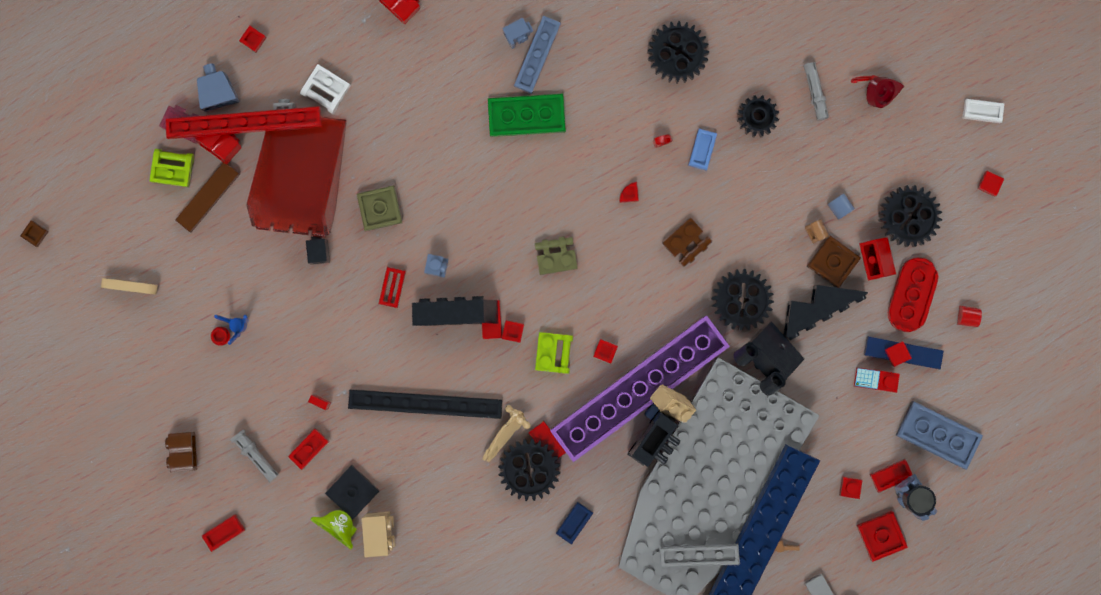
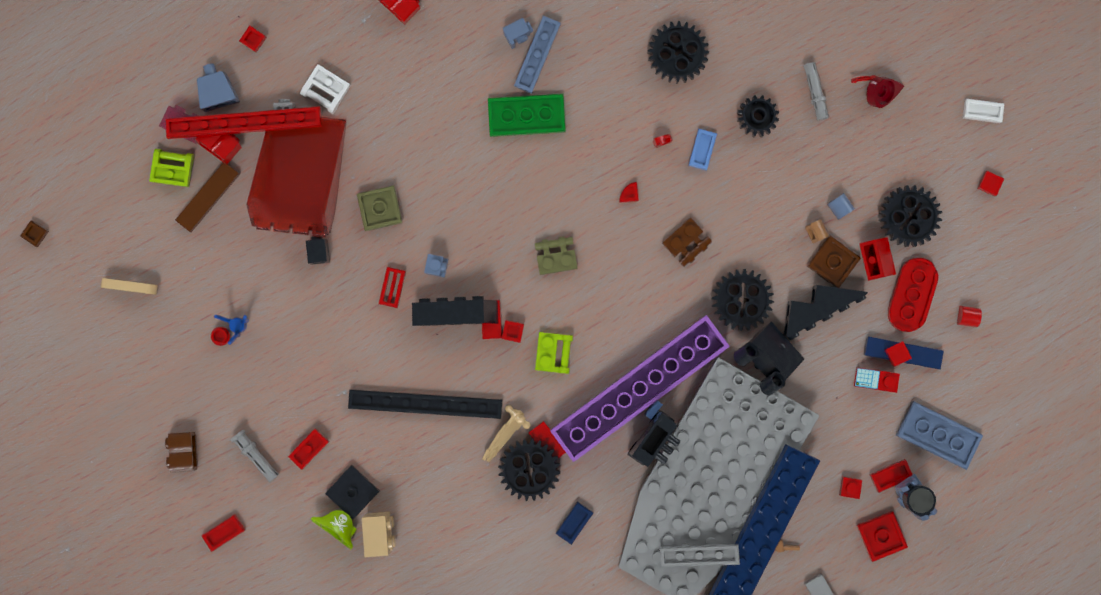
red tile [308,394,332,410] -> none
red plate [593,339,618,364] -> none
tan brick [650,384,696,423] -> none

